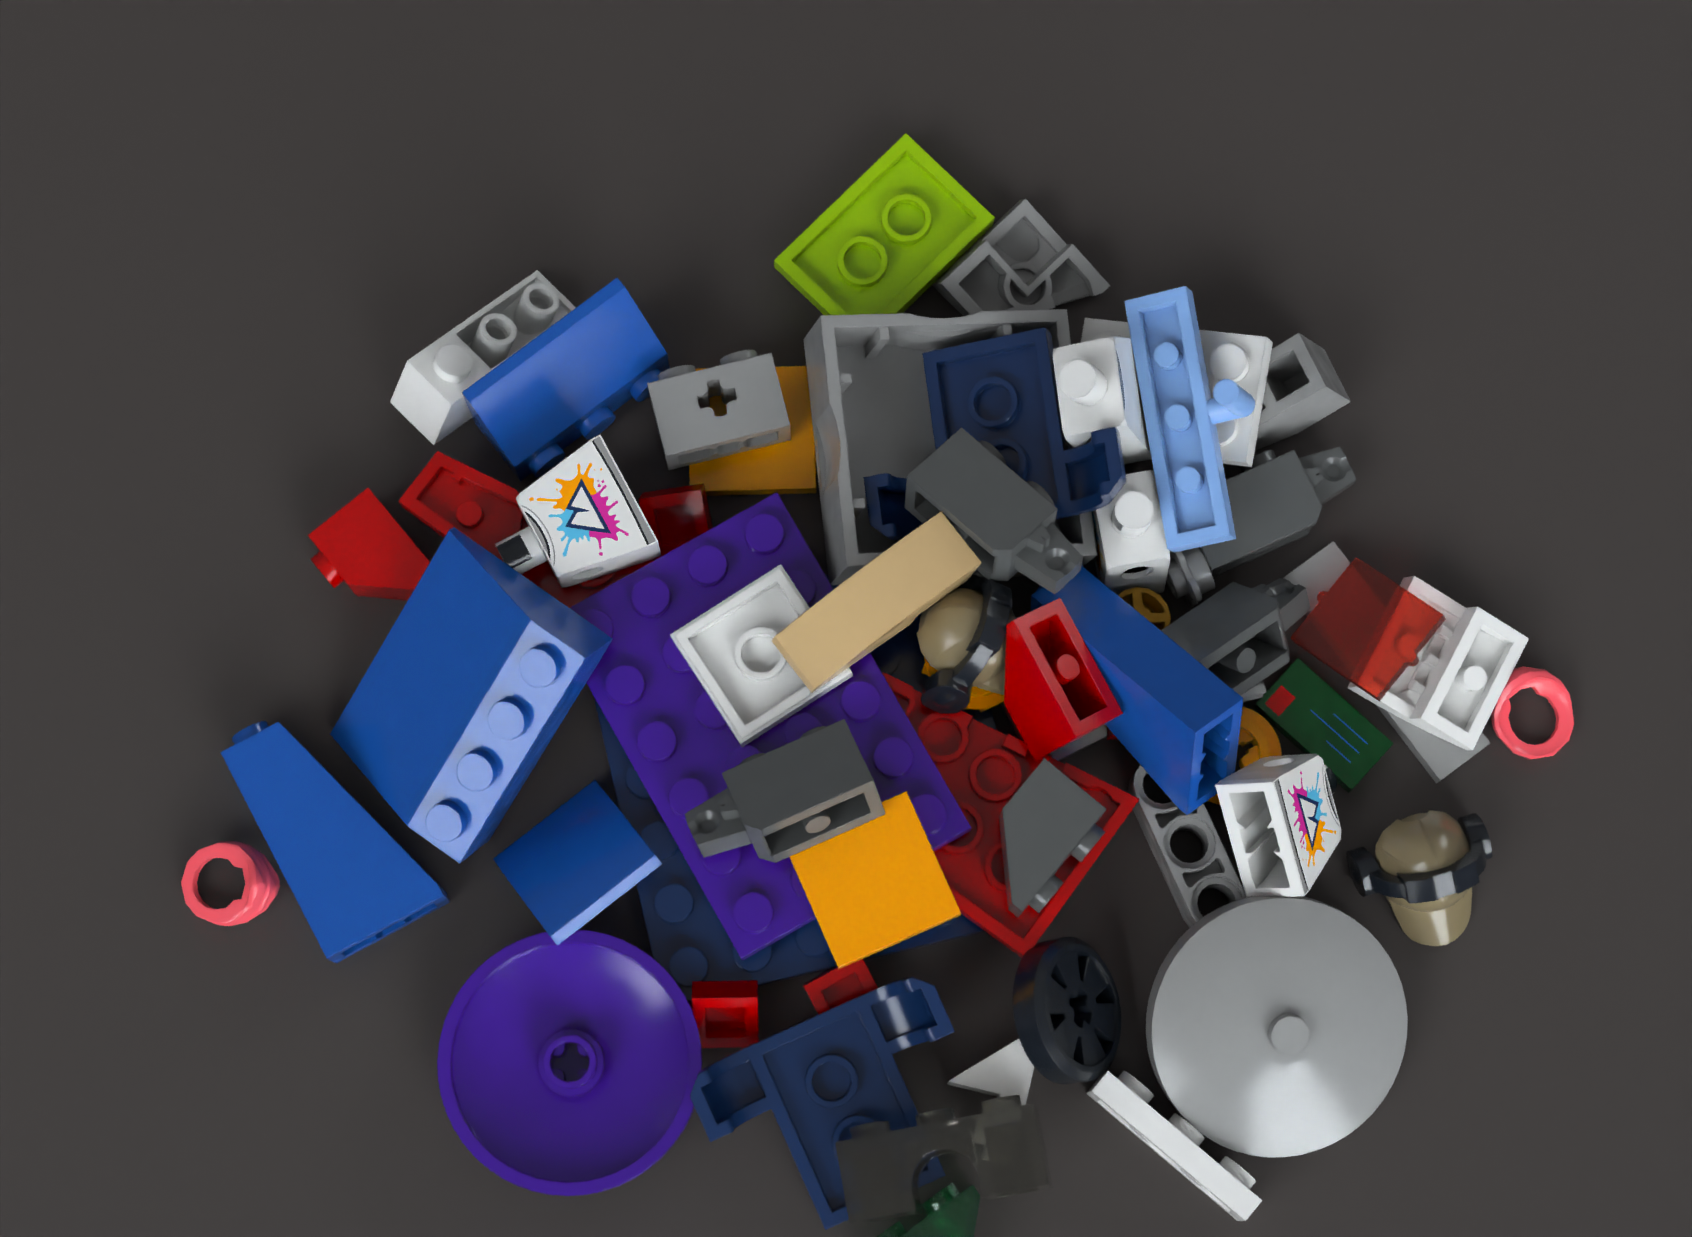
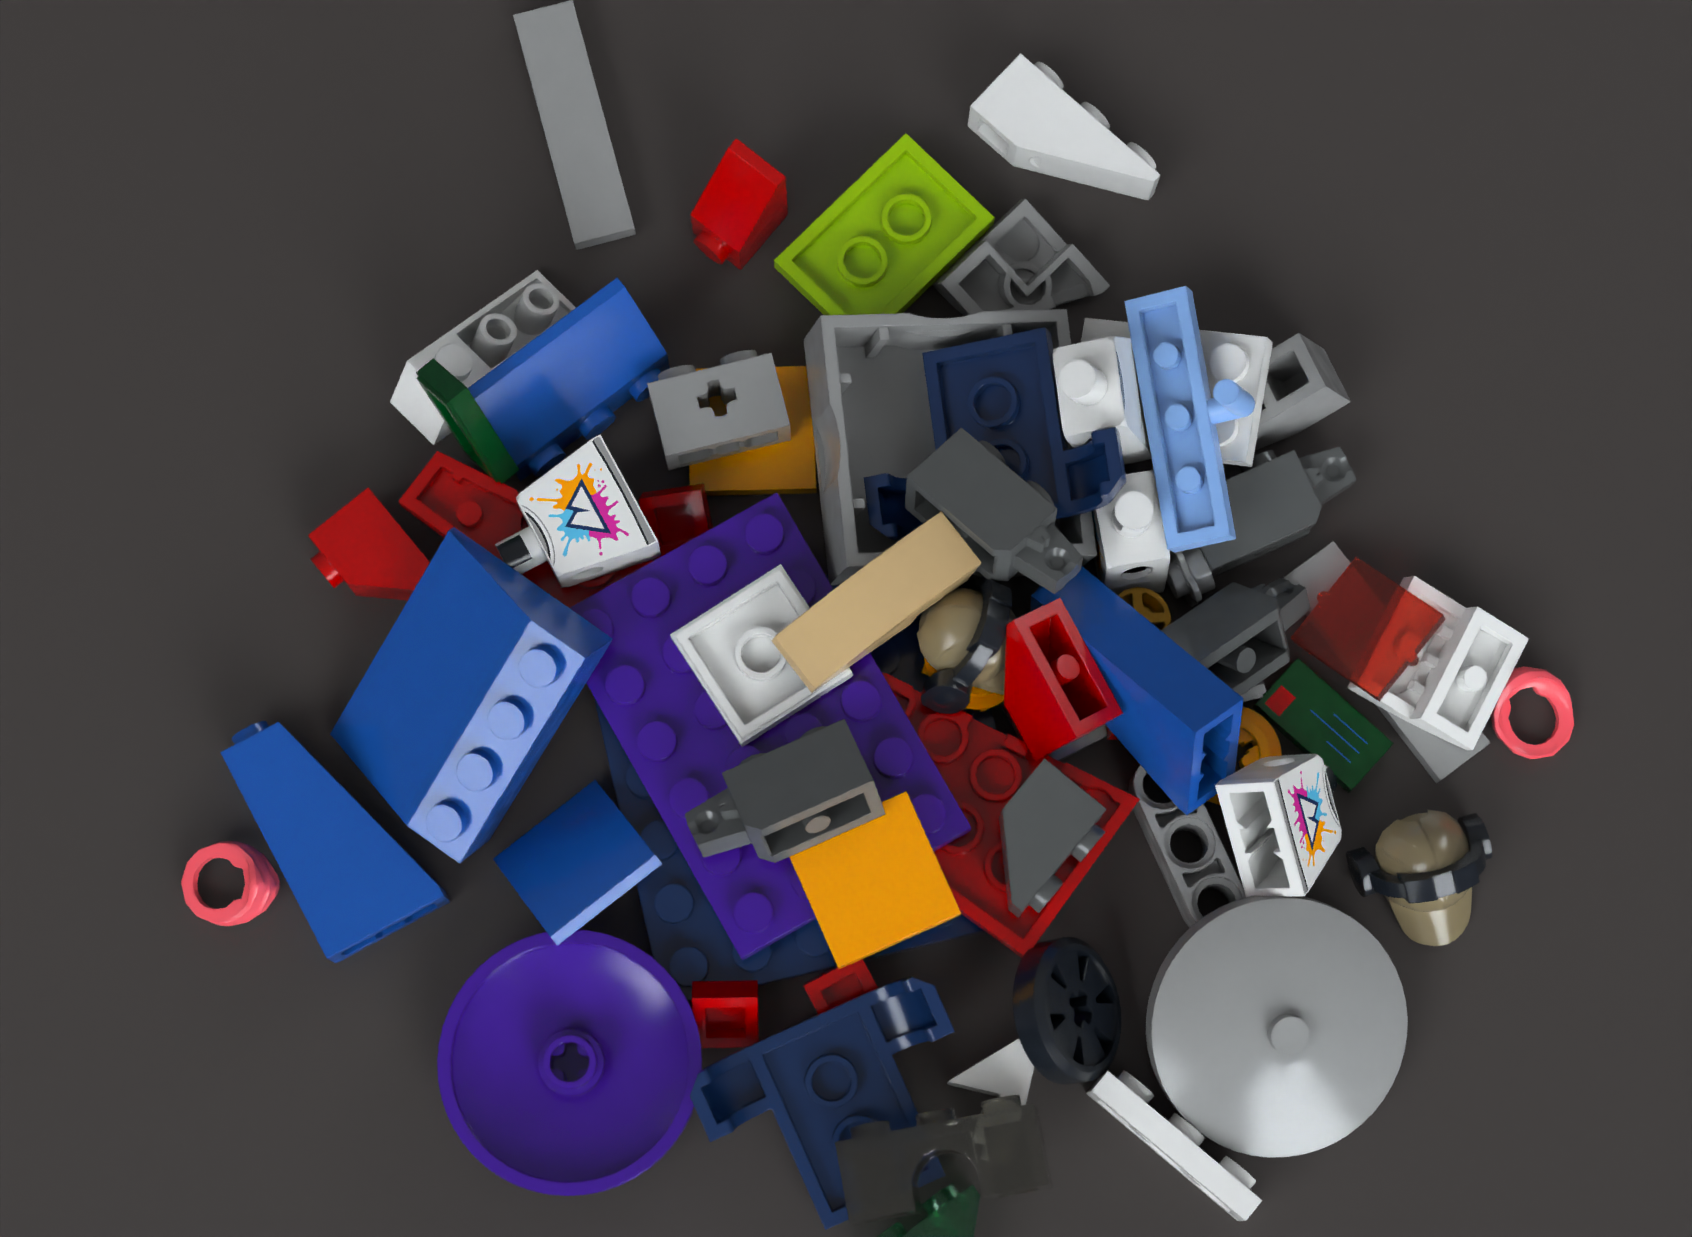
none -> dark green tile [416,358,519,484]
none -> light grey tile [513,0,636,250]
none -> red slope [690,138,788,270]
none -> white slope [968,53,1160,200]

